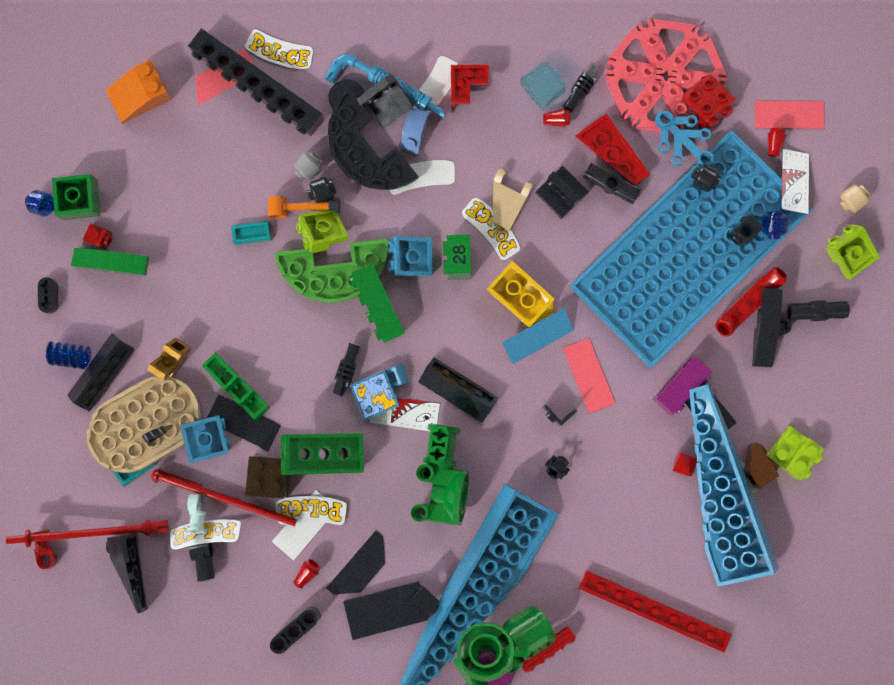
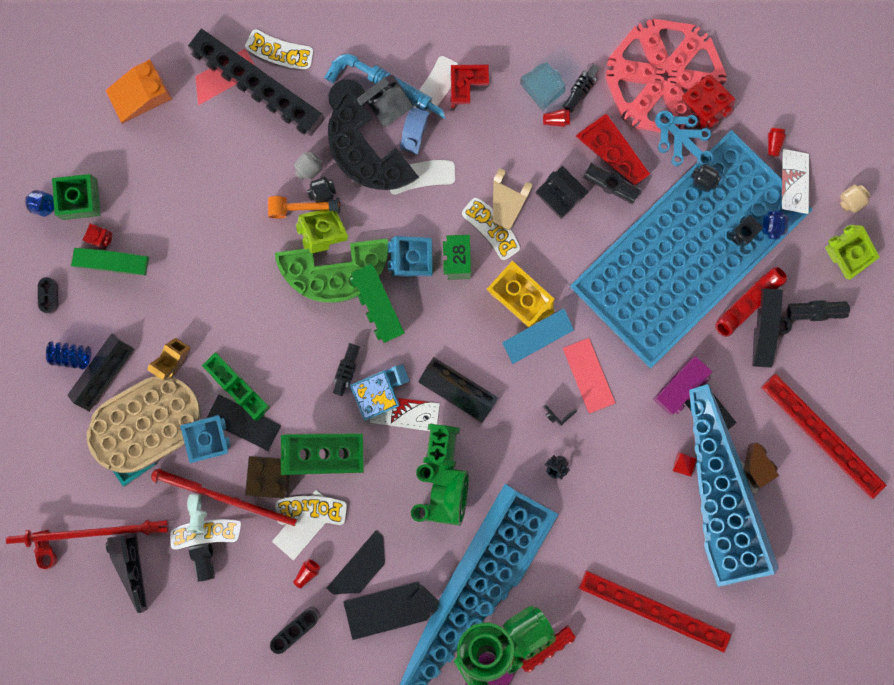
black tile [142,426,167,443] -> none
teal tile [231,221,272,245] -> none
coral sticker [755,101,824,129] -> none
lime plate [766,426,824,480] -> none
none -> red tile [761,374,887,499]

